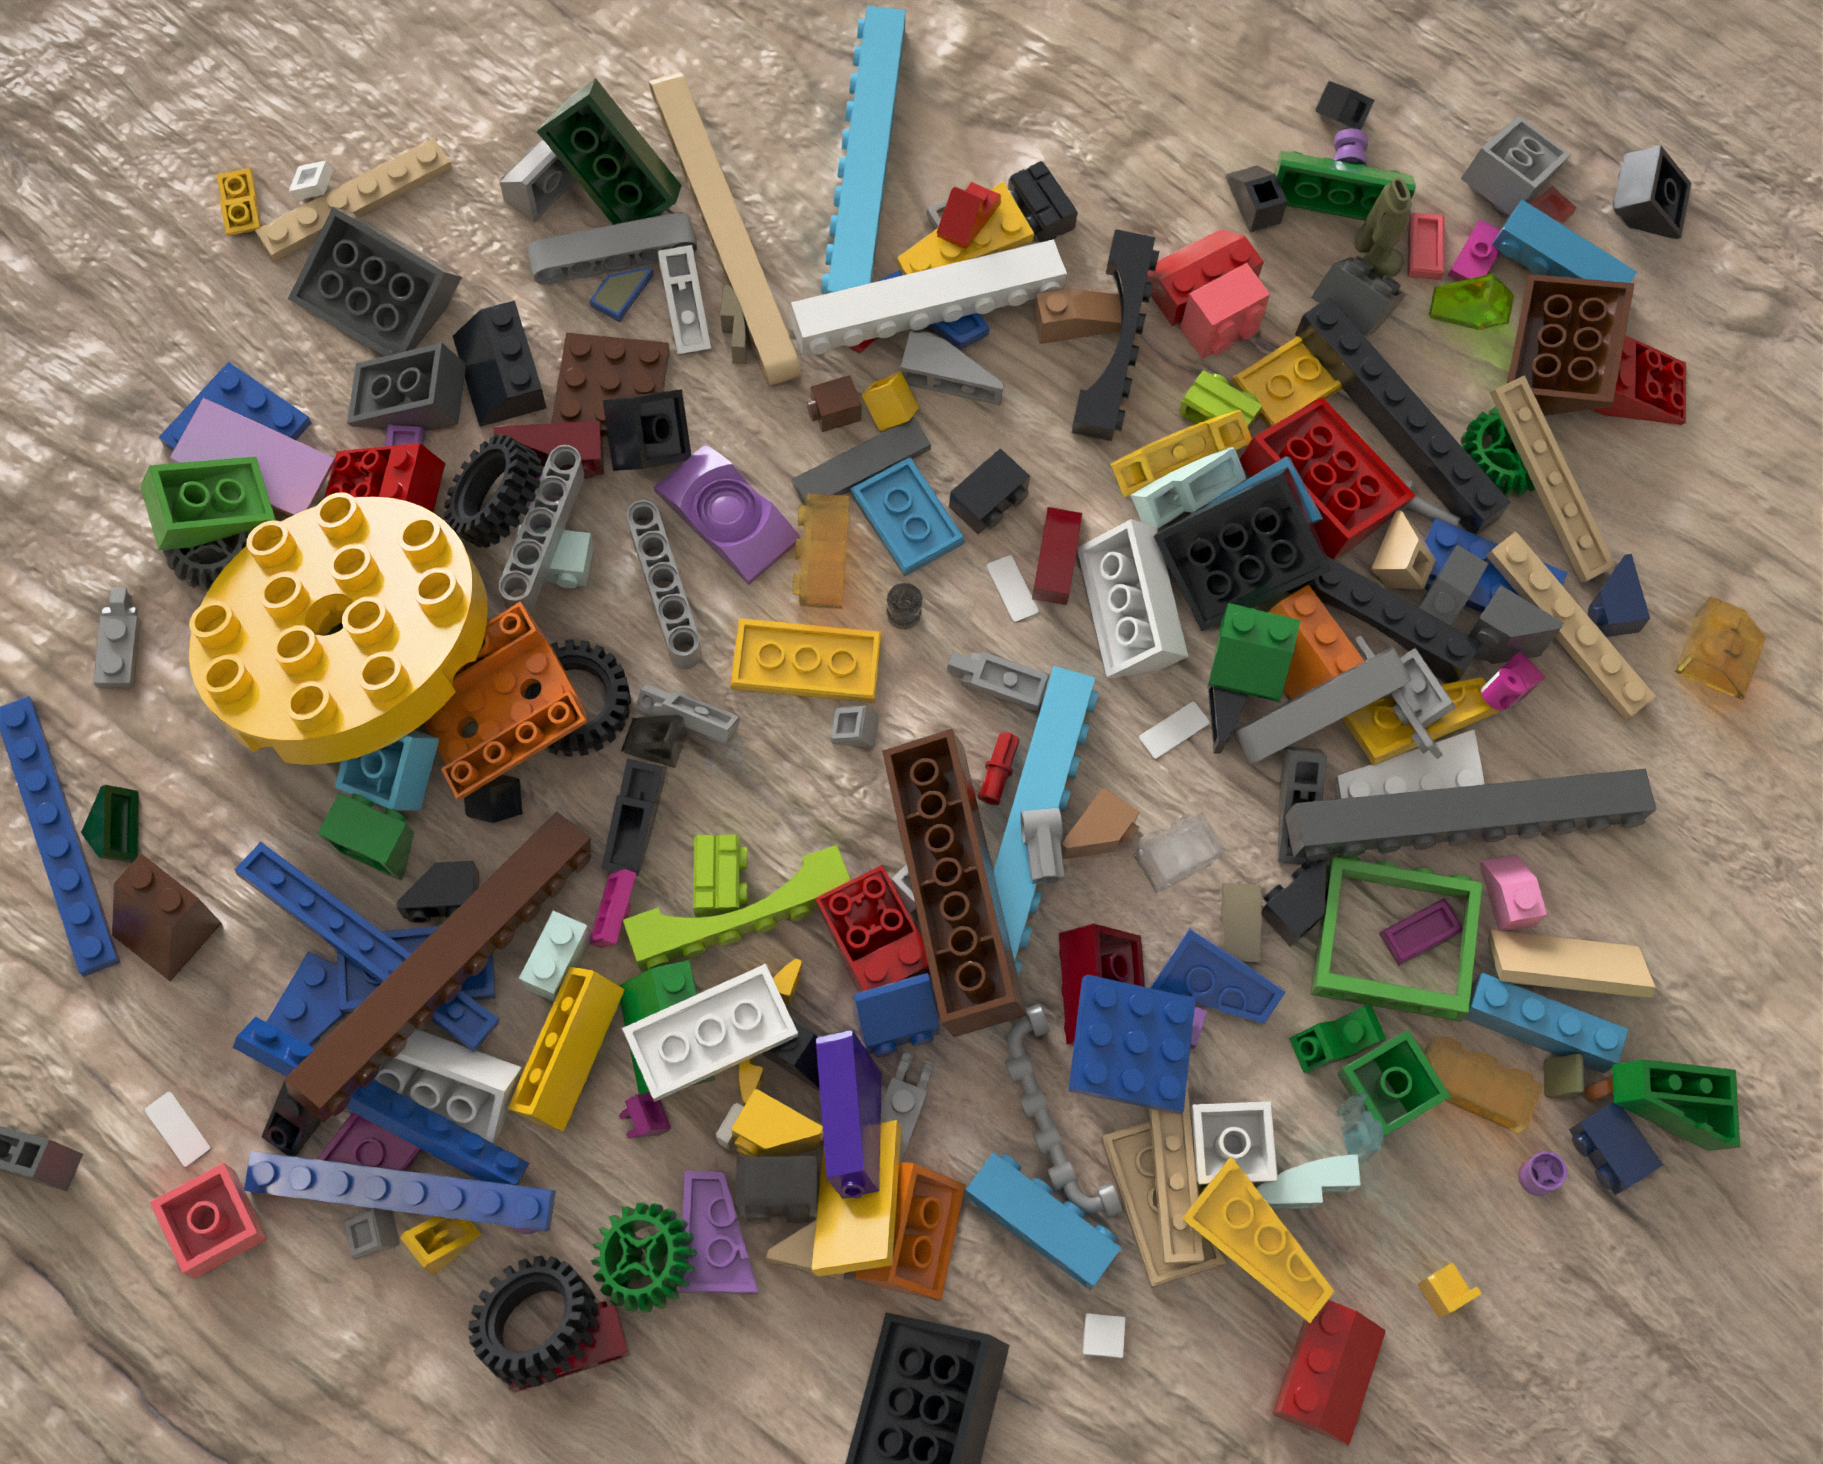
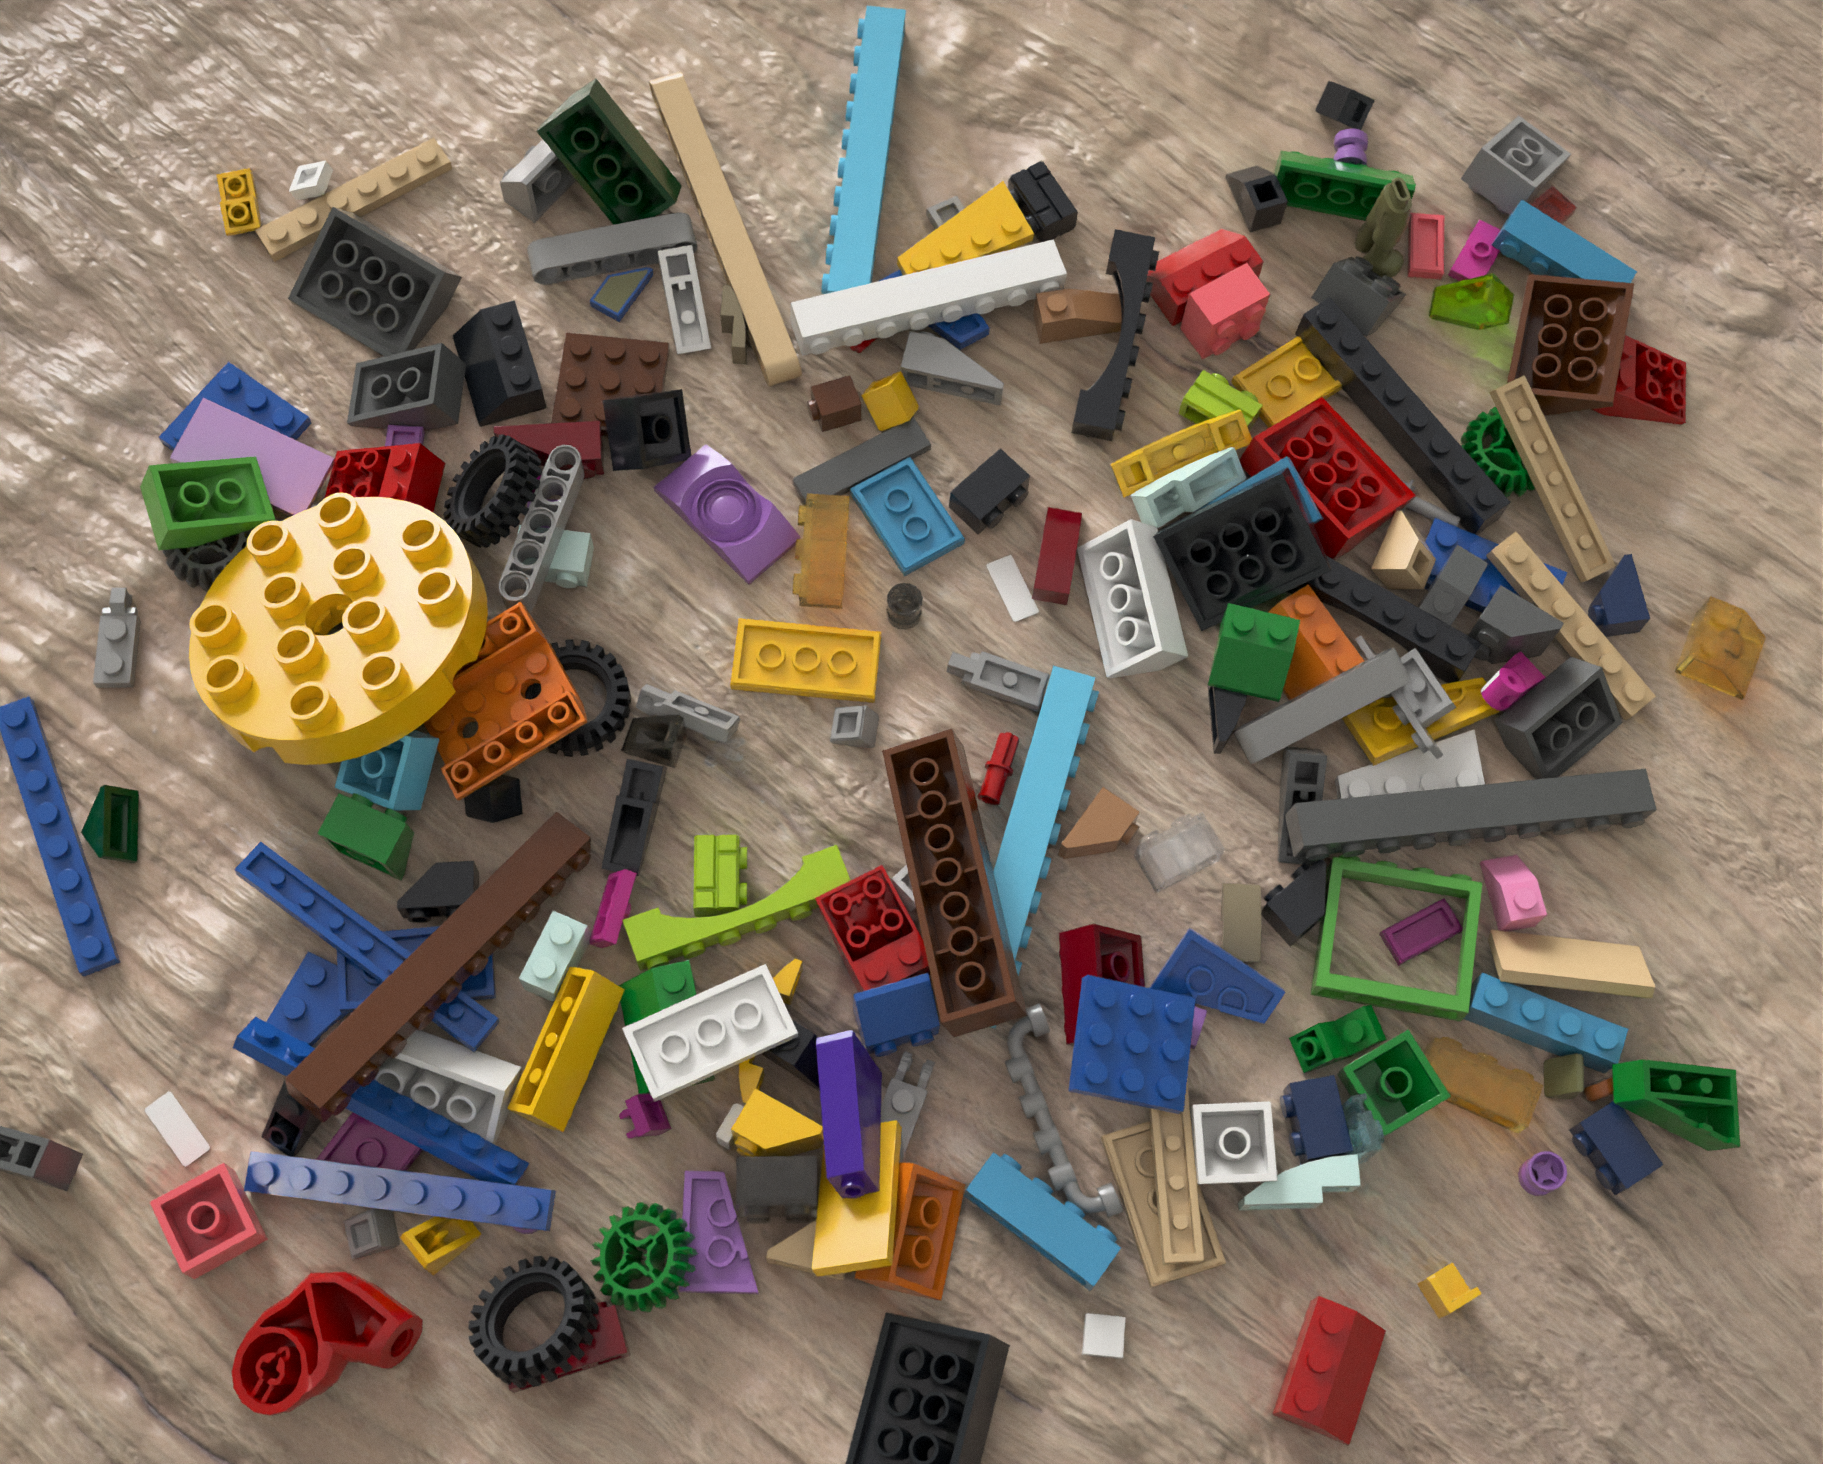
reddish brown slope [112,853,222,981] -> none
light grey beam [627,500,702,669] -> none
red slope [937,182,1001,249] -> none
light grey piece [1020,808,1064,885] -> none
white sticker [1139,702,1210,759] -> none
yellow wing [1182,1156,1335,1323] -> none
black slope [1613,145,1692,239] -> none
none -> red piece [232,1272,423,1416]
none -> dark blue brick [1280,1075,1353,1165]
none -> dark grey slope [1494,657,1623,779]

